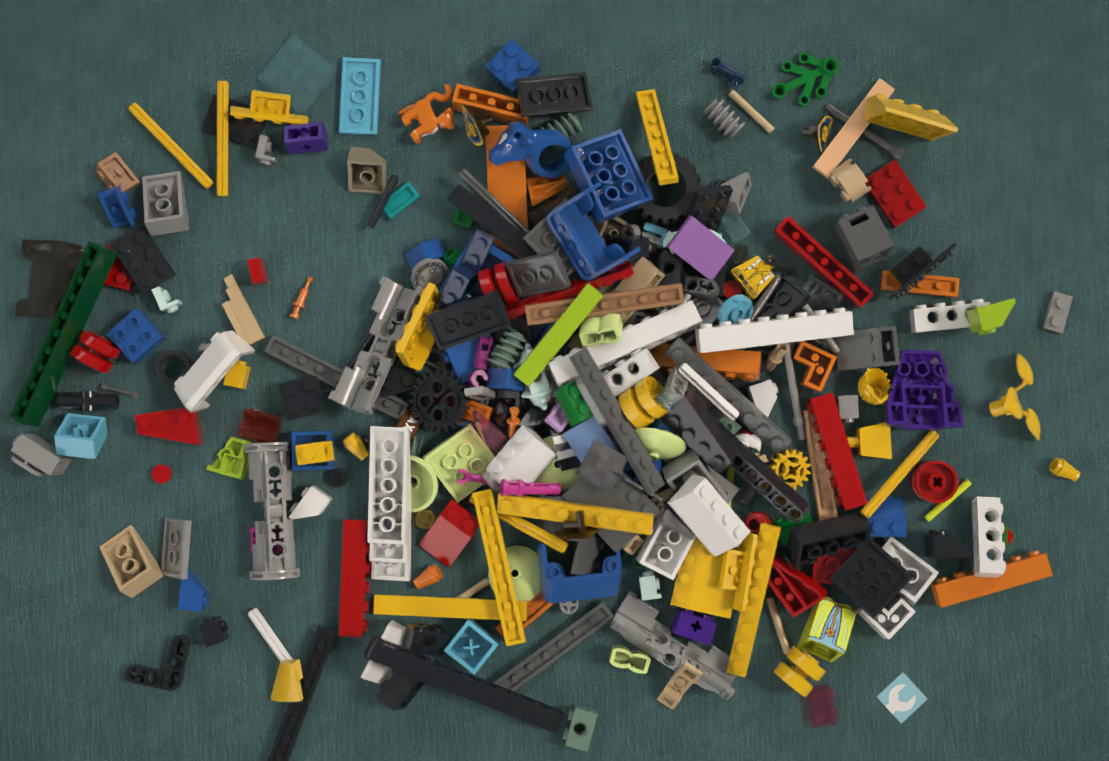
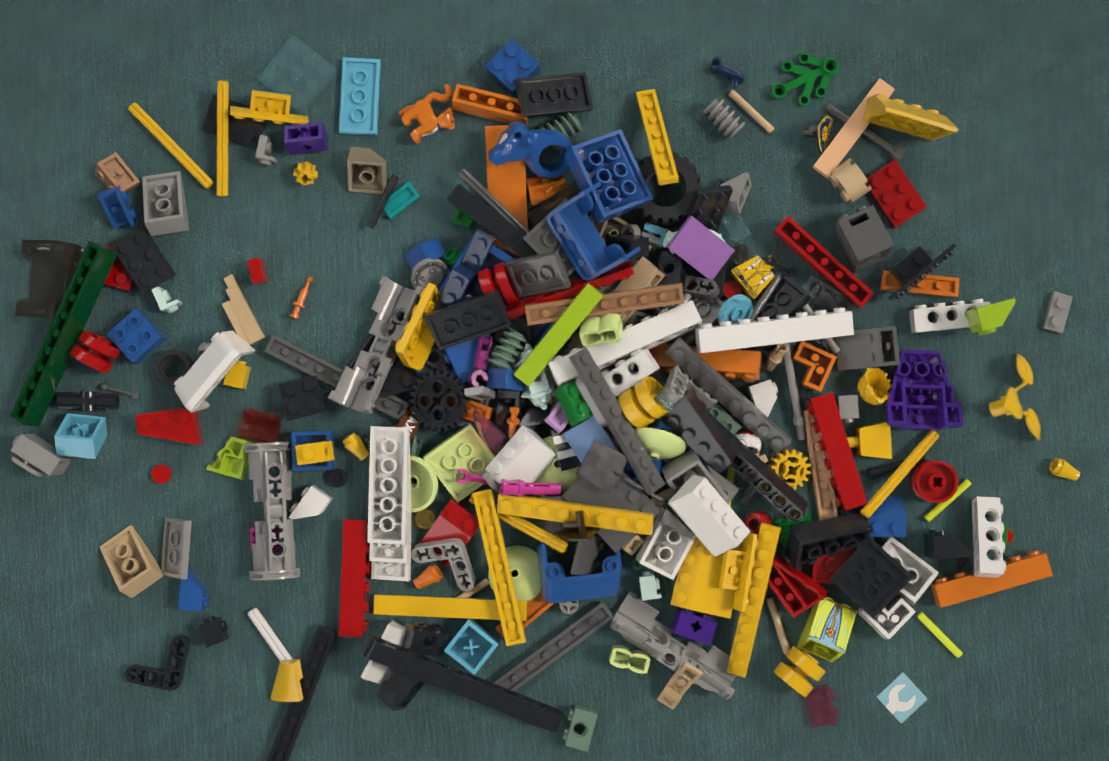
shield [462,104,493,146] -> none
white axle [678,363,739,421] -> none
none -> yellow gear [293,161,318,186]
none -> light grey beam [411,538,476,592]
none -> black bar [867,455,925,477]
none -> neon yellow bar [916,611,963,658]

